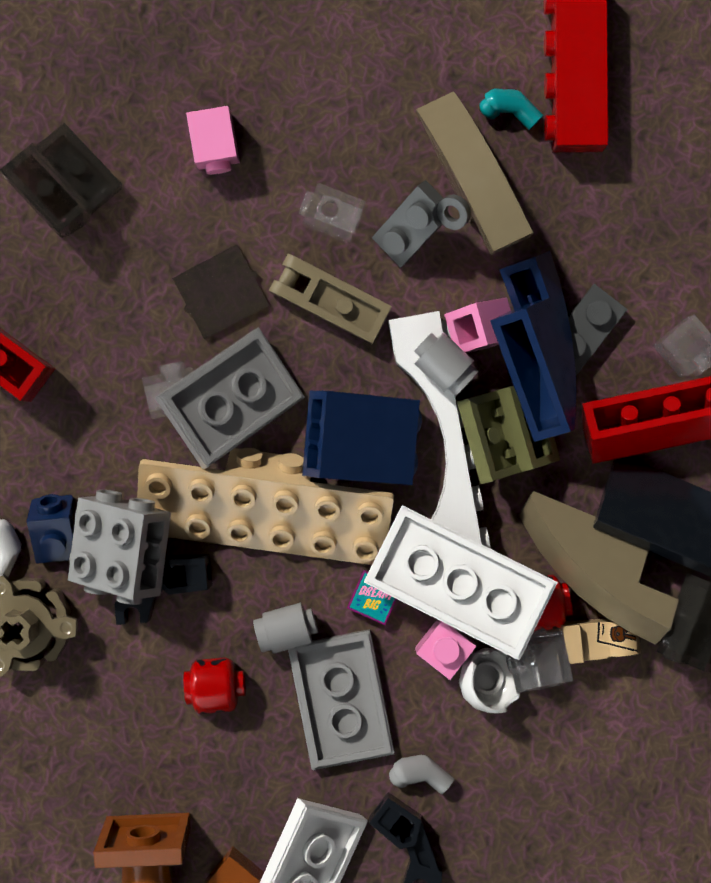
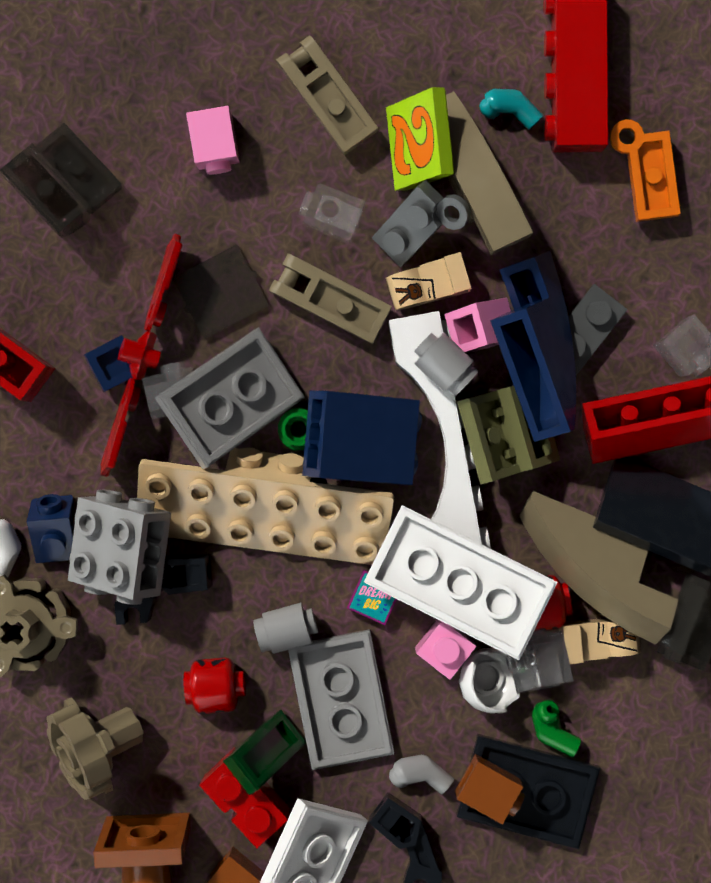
none -> dark tan piece [46,697,144,800]
none -> dark blue plate [83,335,132,393]
none -> red piece [100,233,183,477]
none -> red piece [199,747,291,849]
none -> dark green tile [223,710,306,795]
none -> dark tan plate [276,35,378,156]
none -> green plate [278,408,308,450]
none -> lime tile [386,87,454,191]
none -> tan leg [386,252,472,311]
none -> dark orange brick [455,754,525,825]
none -> black tile [456,734,600,849]
none -> green arm [532,700,581,757]
none -> orange hinge [609,119,681,222]

